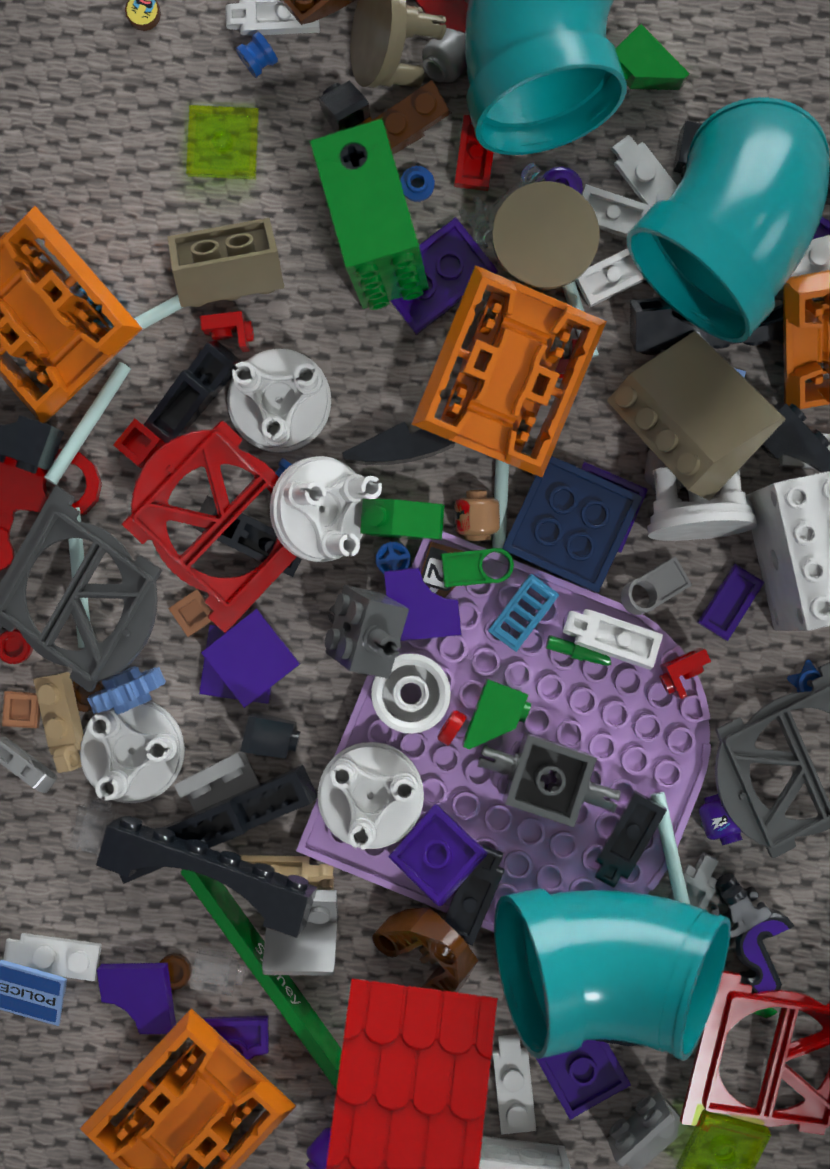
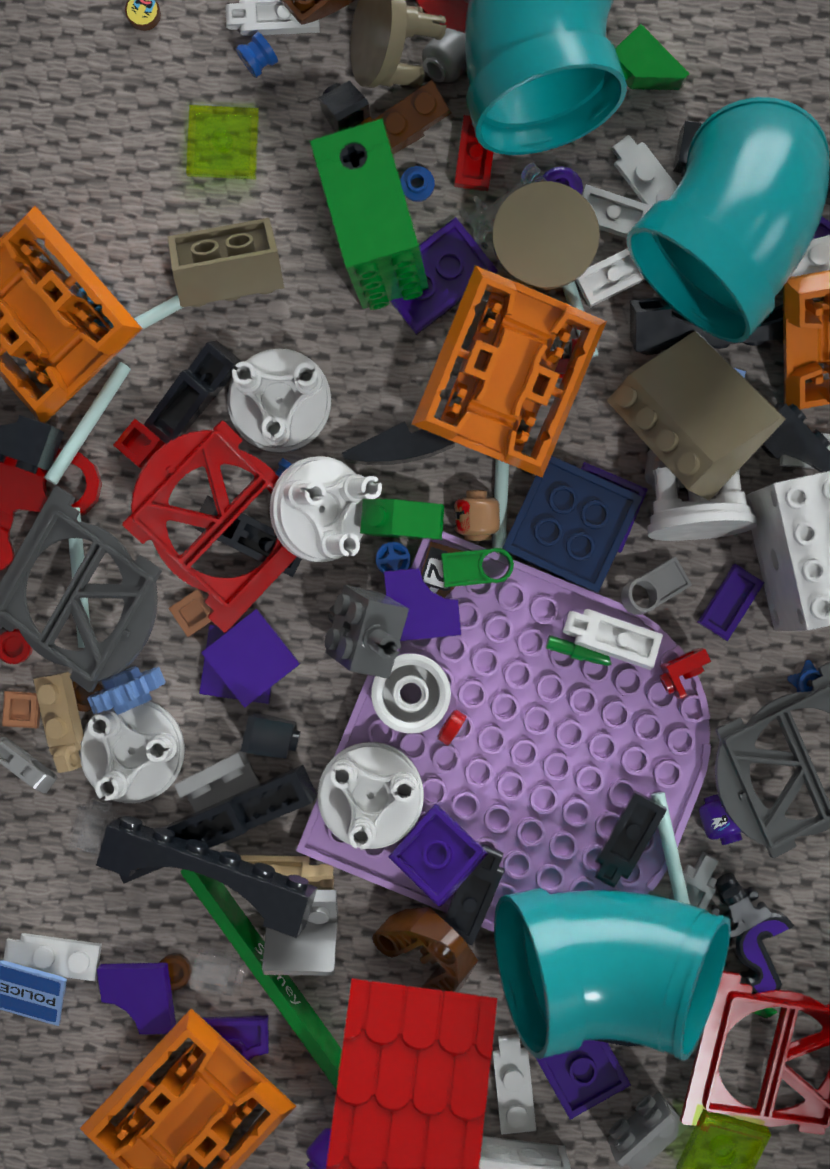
red bracket [200,311,254,352] -> none
green slope [462,678,531,750] -> none
dark grey brick [477,732,621,827] -> none
dark azure slope [488,574,559,652] -> none

